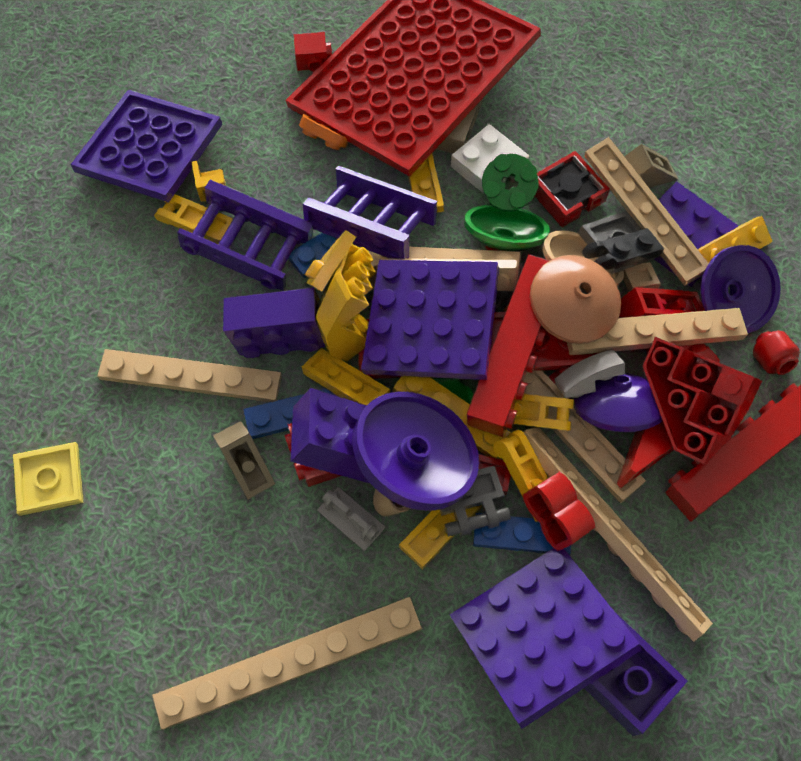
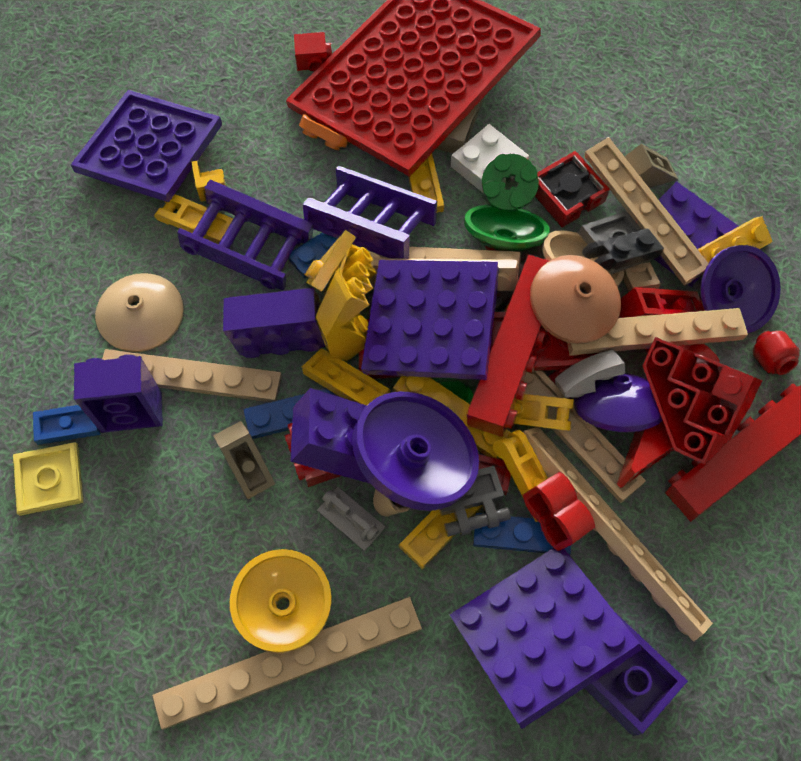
none -> blue plate [33,405,100,445]
none -> dark purple brick [74,355,163,433]
none -> tan dish [95,273,184,352]
none -> yellow dish [230,549,332,653]

